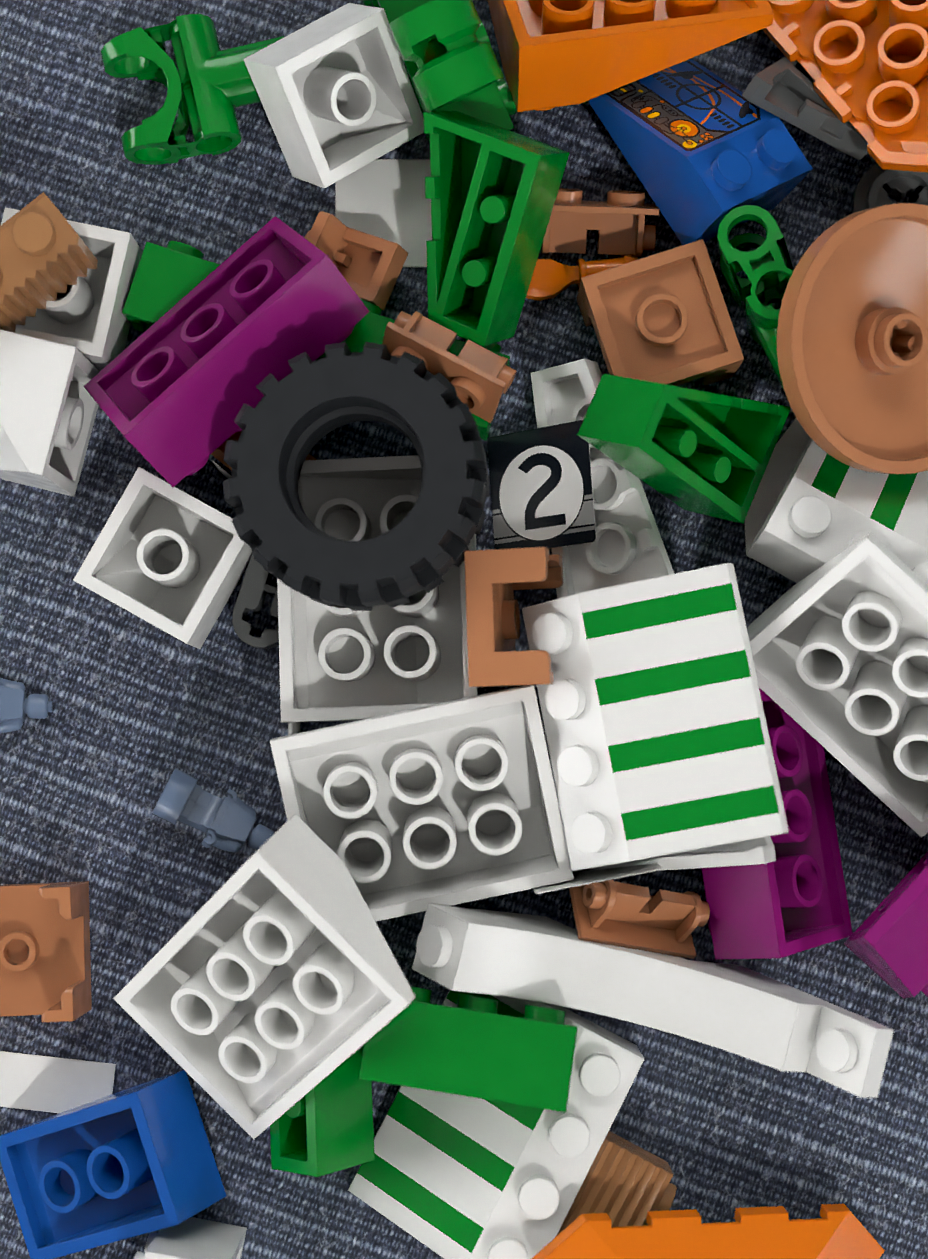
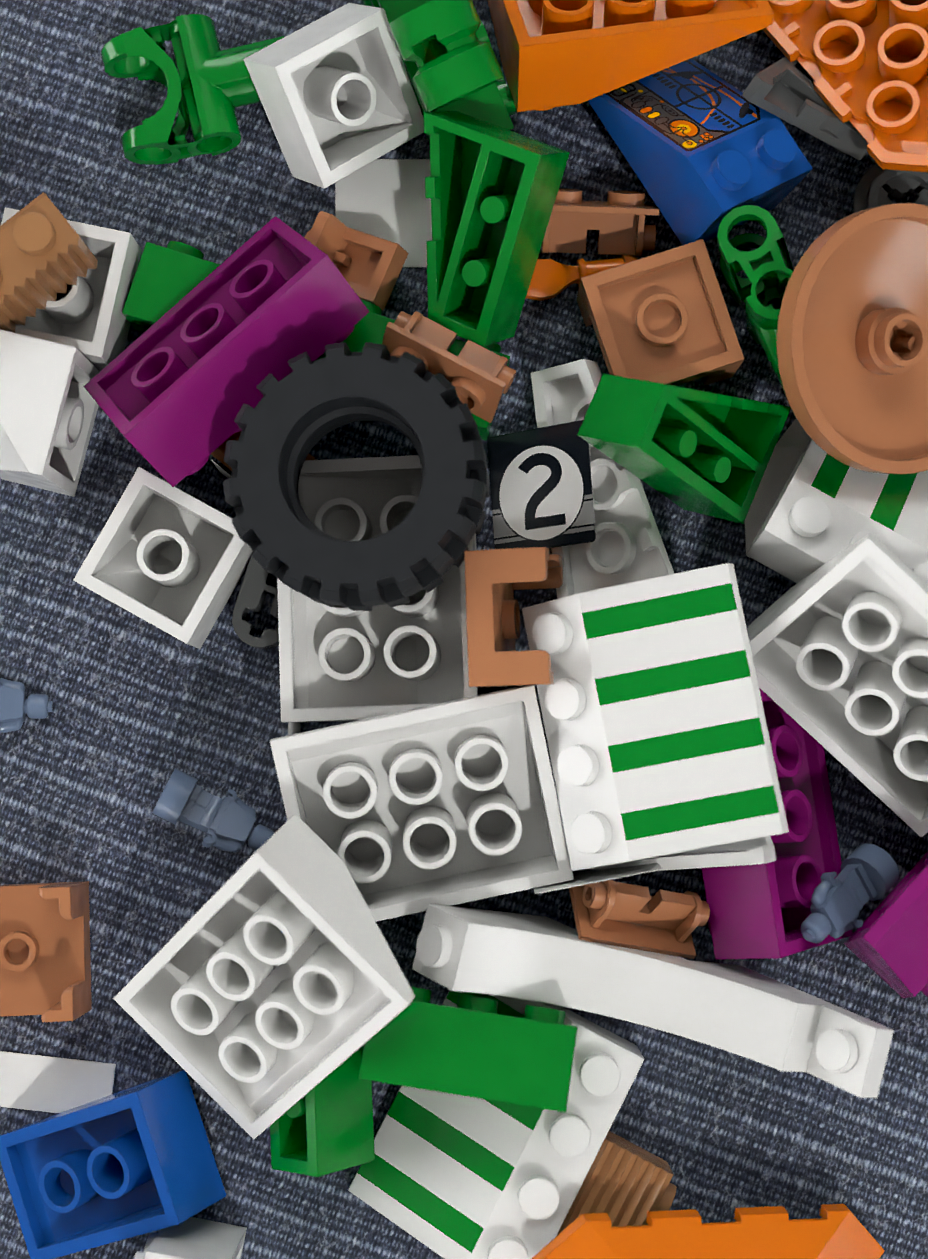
none -> sand blue piece [801,843,899,943]

